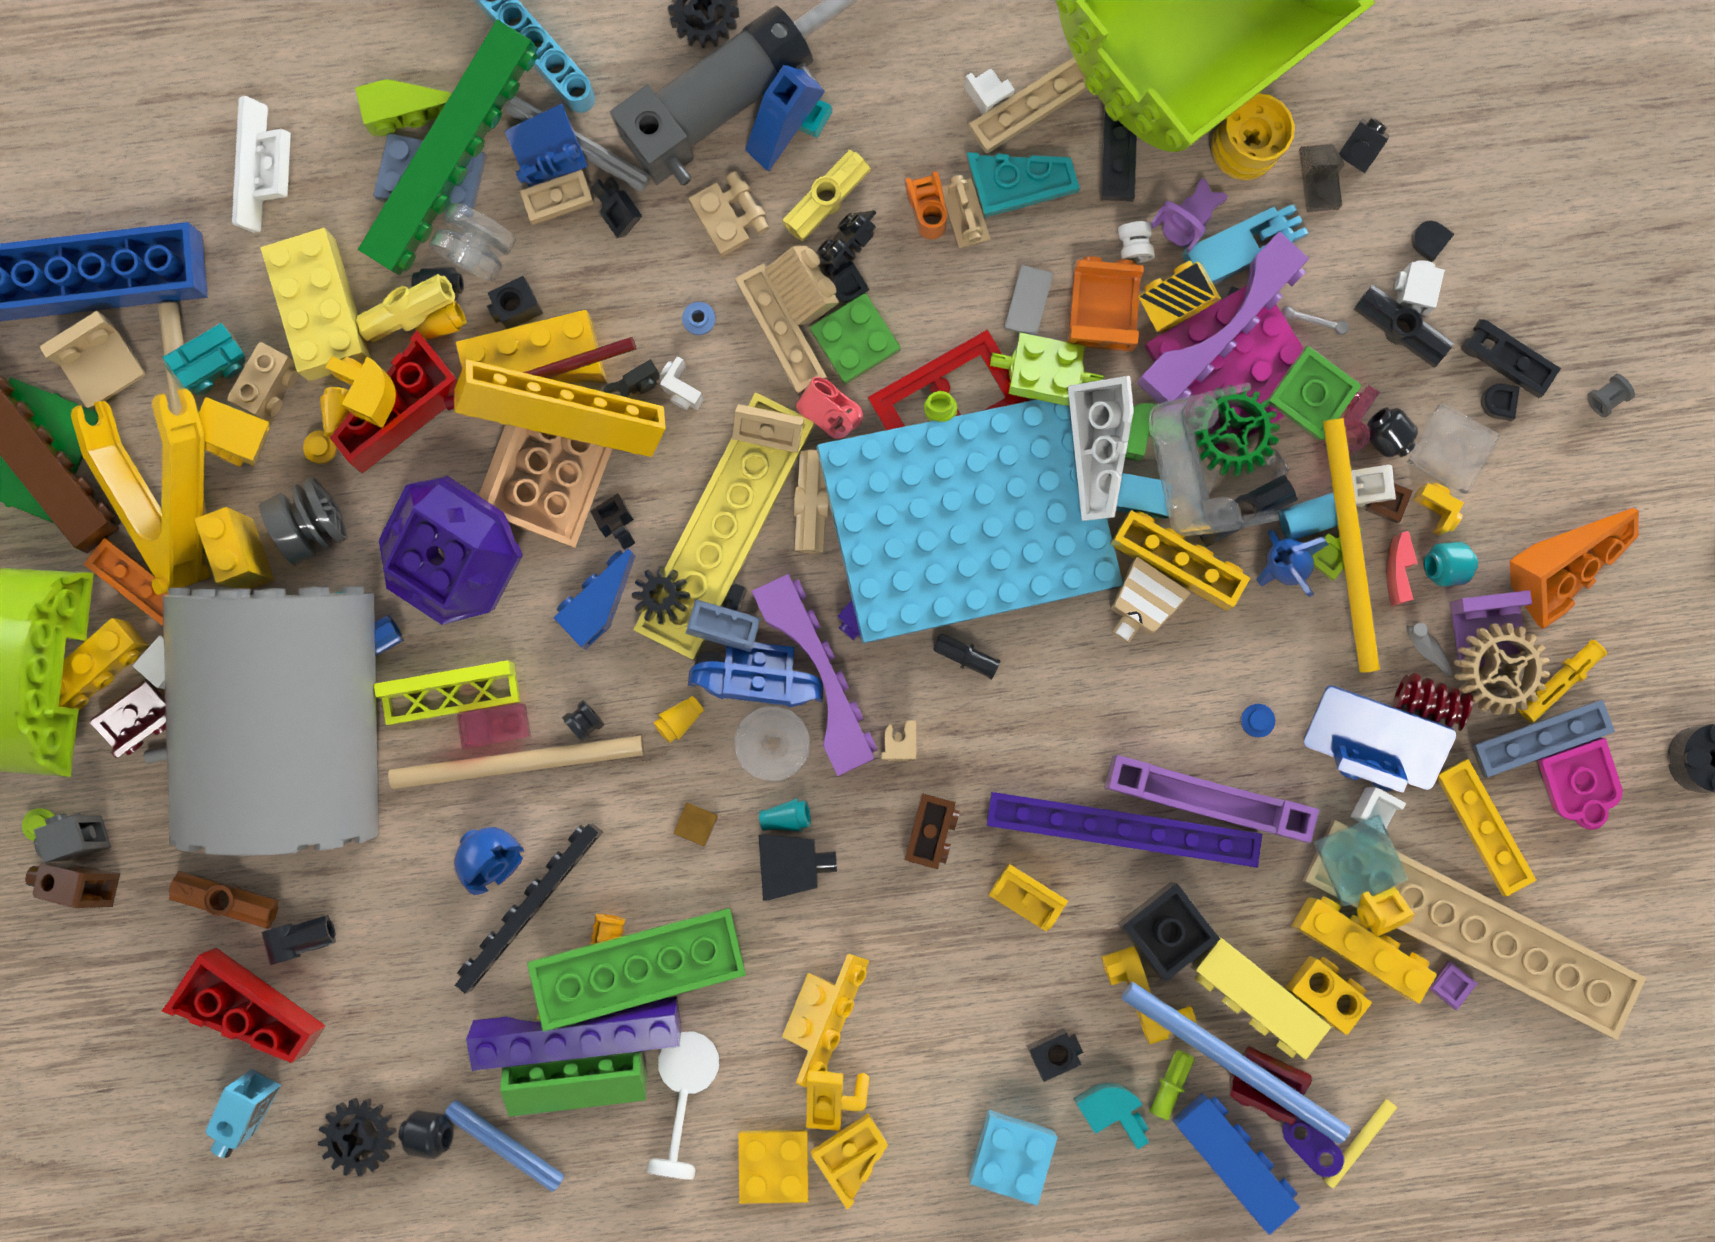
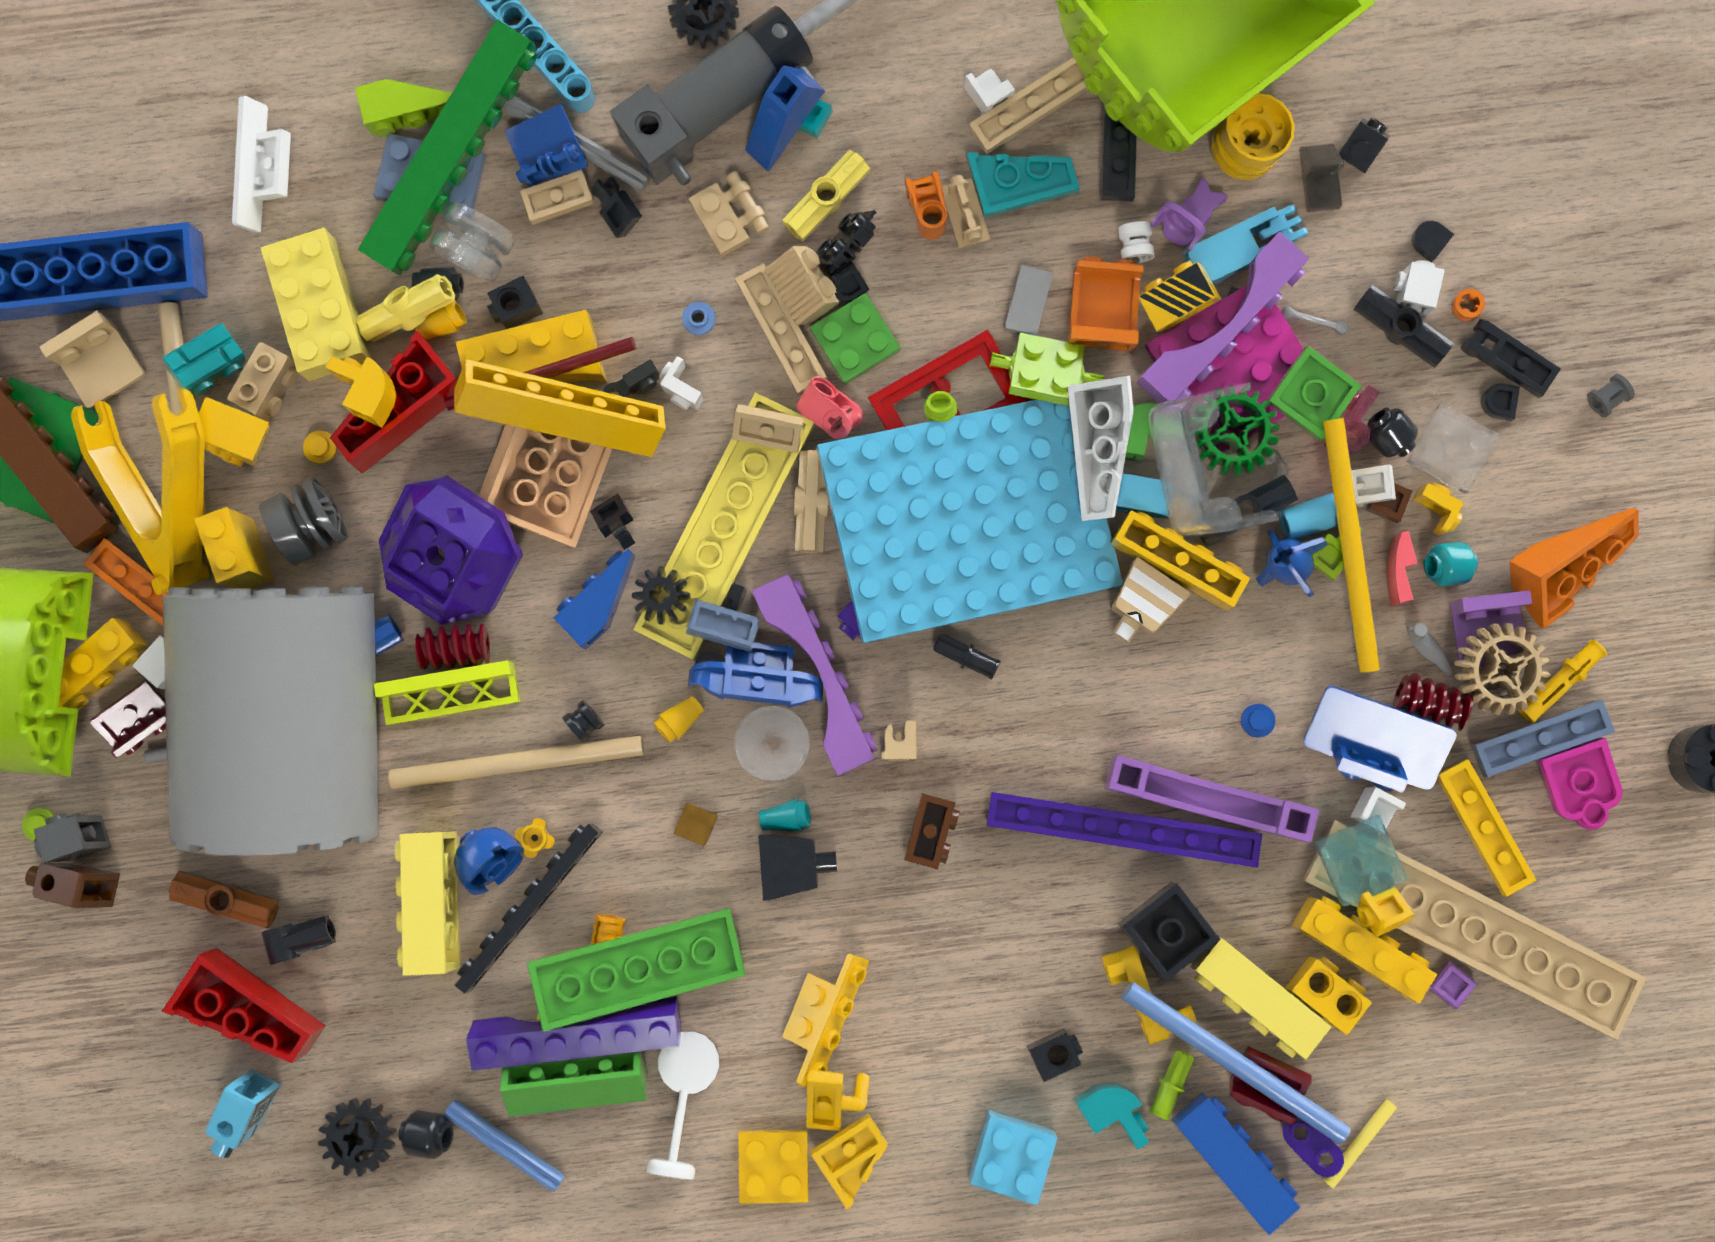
yellow cone [320,387,350,438] -> none
clear pink plate [457,703,531,749] -> none
yellow hinge [988,863,1068,932] -> none
none -> light yellow brick [395,831,460,976]
none -> dark red piece [415,623,490,670]
none -> yellow plate [515,818,555,858]
none -> orange bush [1452,289,1485,322]

